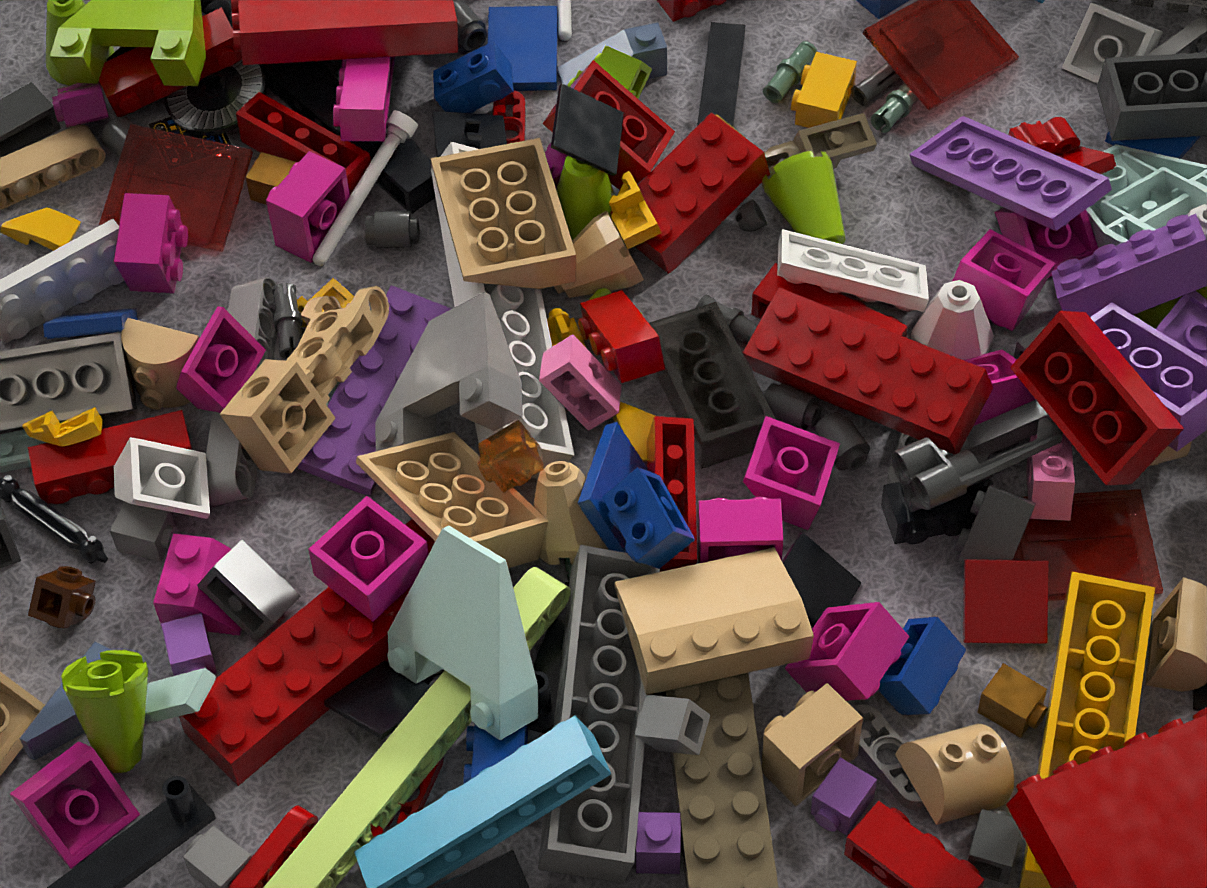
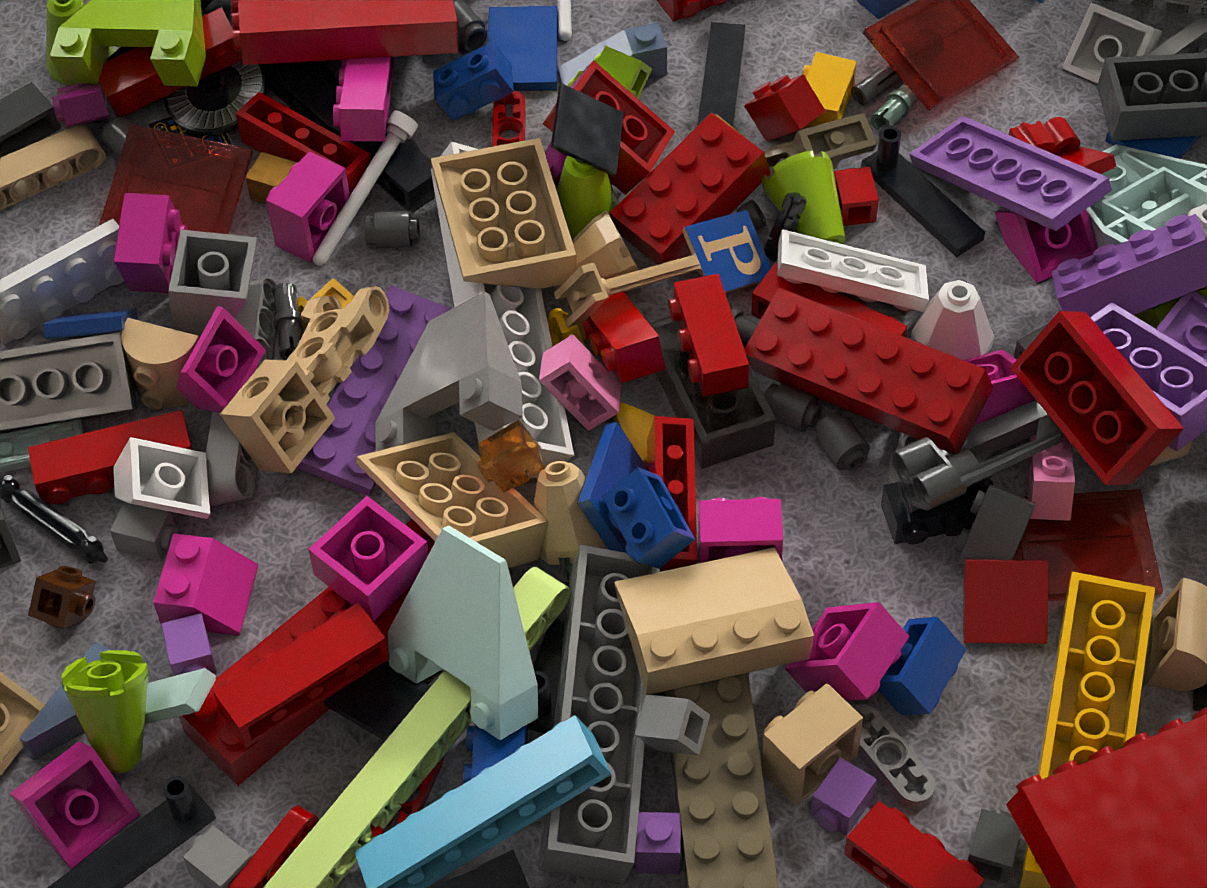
yellow slope [0,207,81,251] -> none
yellow slope [22,407,103,446] -> none
brick [197,540,301,642] -> none
black piece [432,111,507,157] -> none
yellow slope [609,171,661,250] -> none
dark pink slope [743,416,840,530] -> none
sand green pin [763,41,818,103] -> none
black piece [782,532,861,628] -> none
tan brick [895,724,1014,825] -> none
dark pink slope [952,229,1056,331] -> none
pearl gold brick [977,663,1048,738] -> none
none -> light grey slope [168,230,257,338]
none -> red brick [213,603,390,748]
none -> piece [554,210,771,328]
none -> red brick [668,273,749,397]
none -> red brick [744,74,826,141]
none -> black axle [764,192,807,261]
none -> red brick [834,167,879,226]
none -> black piece [861,126,985,257]

